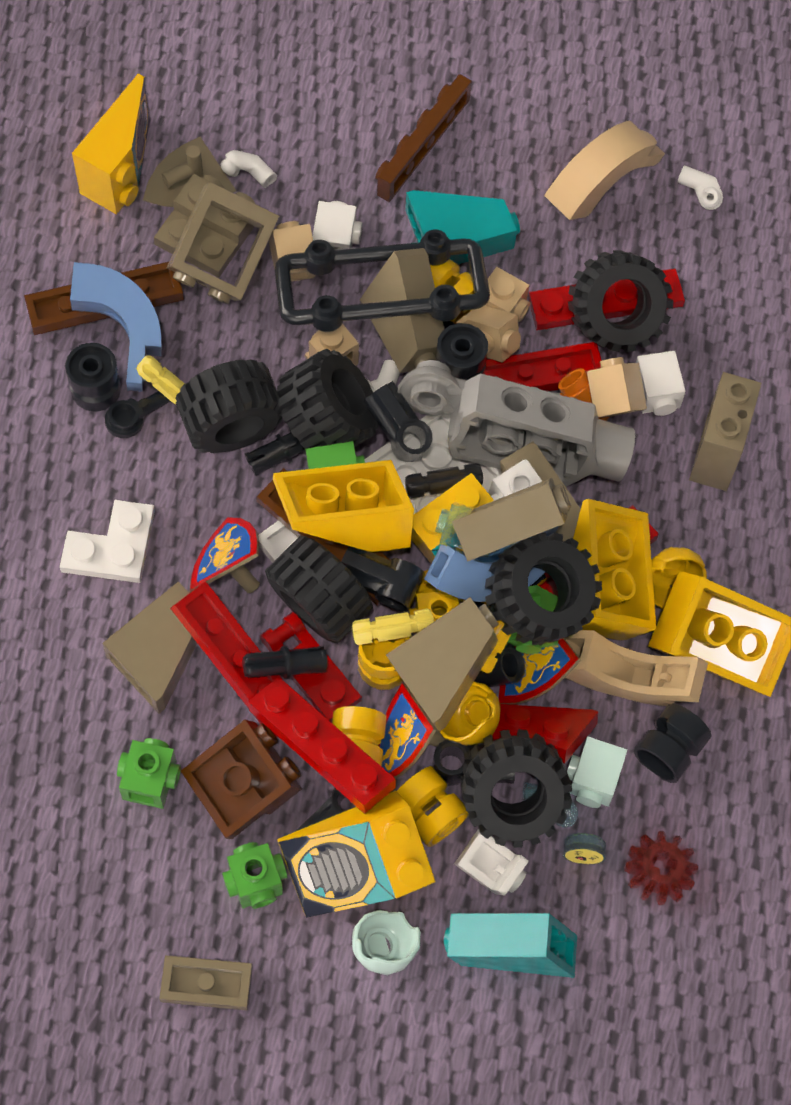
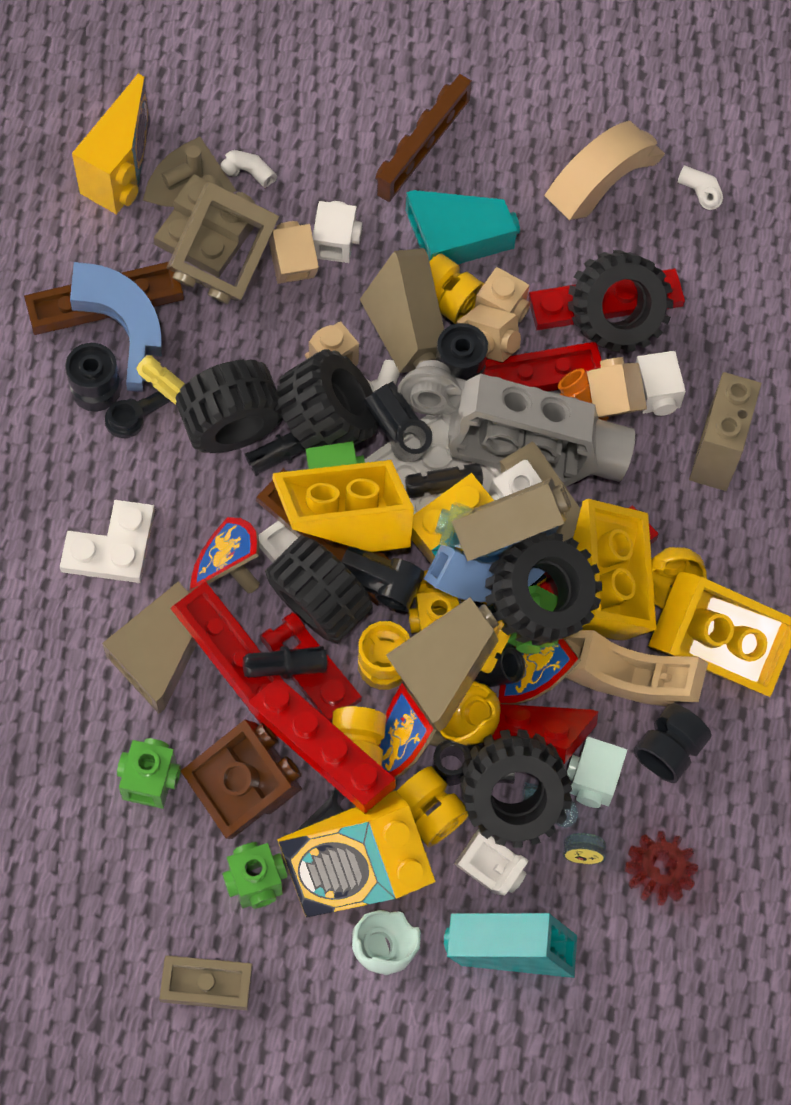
black bar [275,229,490,332] -> none
light yellow axle [352,609,434,645] -> none

